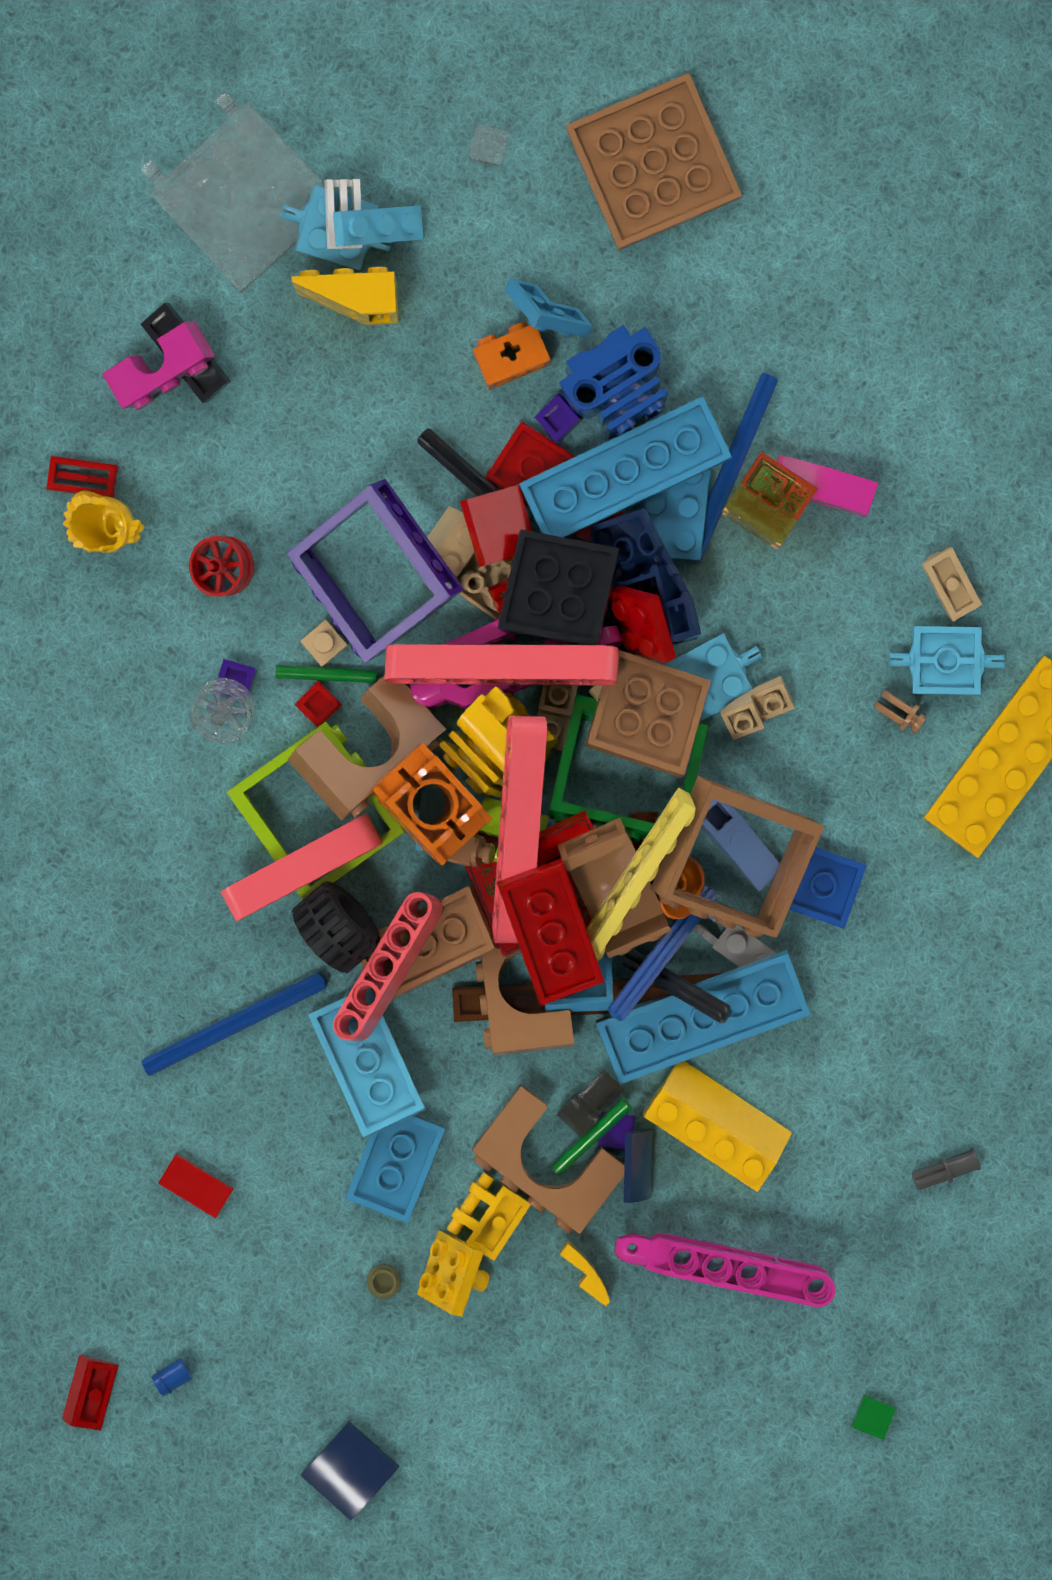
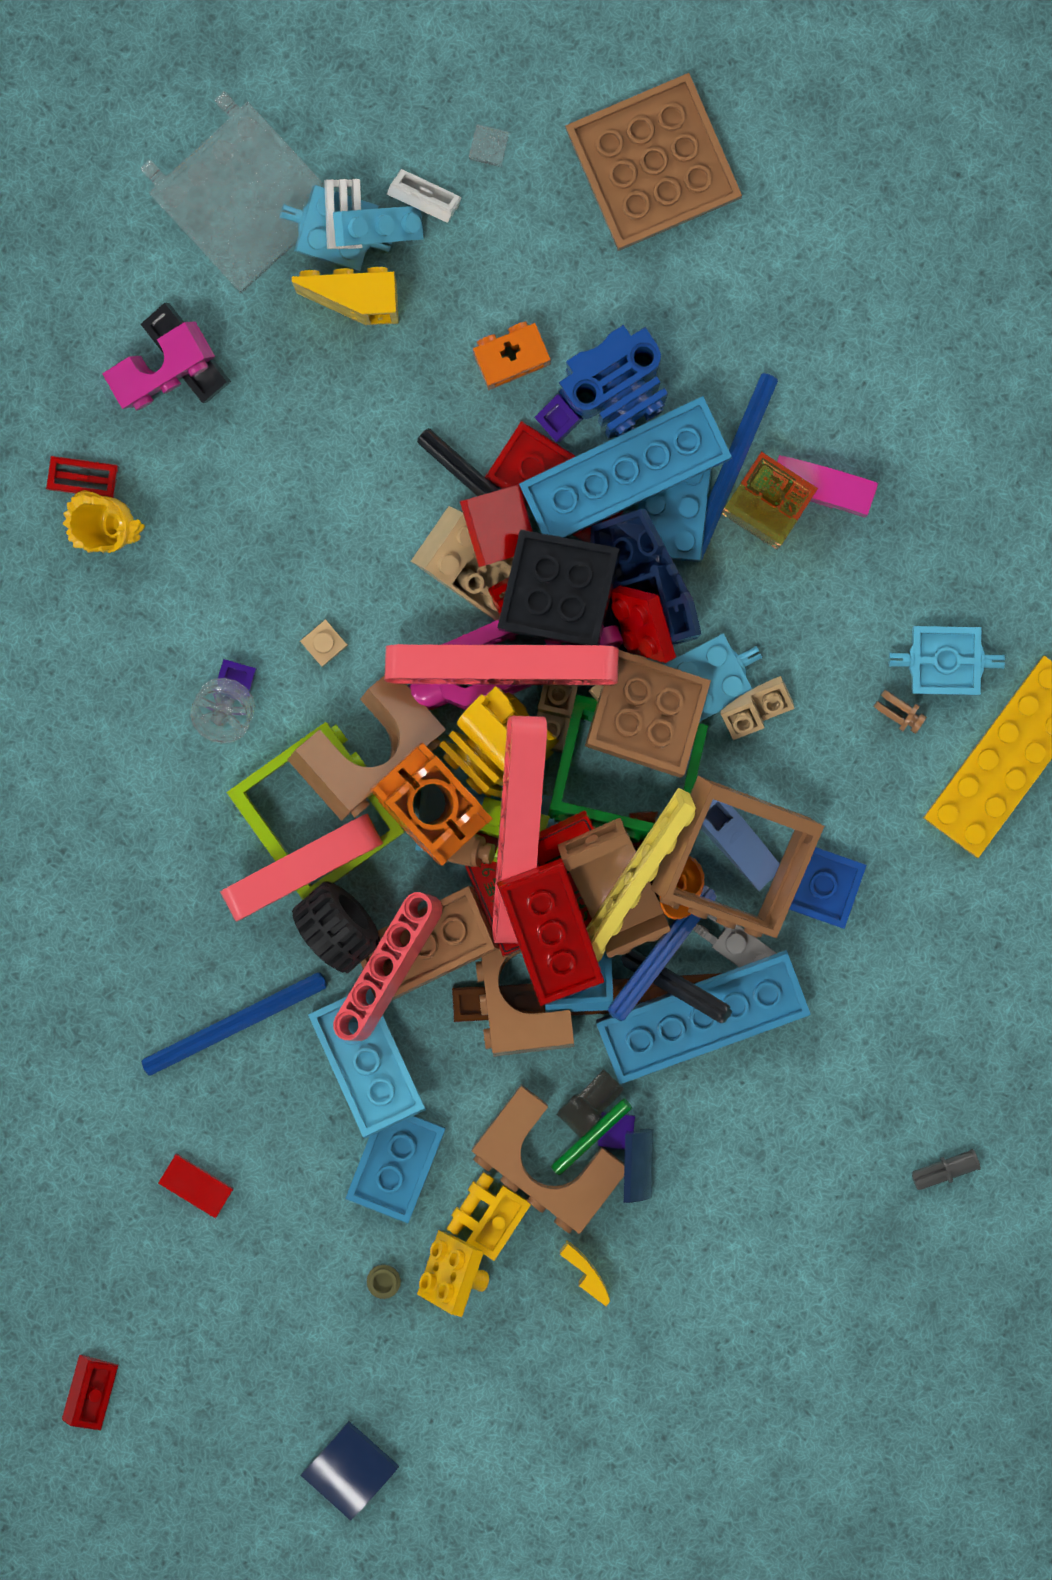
blue piece [151,1358,193,1396] -> none
red wheel [189,536,254,597] -> none
green bar [275,665,377,683] -> none
window [286,479,465,663] -> none
red tile [294,681,342,727] -> none
dark azure plate [505,278,593,337] -> none
dark pink piece [614,1232,835,1307] -> none
yellow slope [642,1061,792,1192] -> none
green tile [851,1394,896,1440] -> none
tan plate [921,546,982,622] -> none
none -> white tile [387,169,461,223]

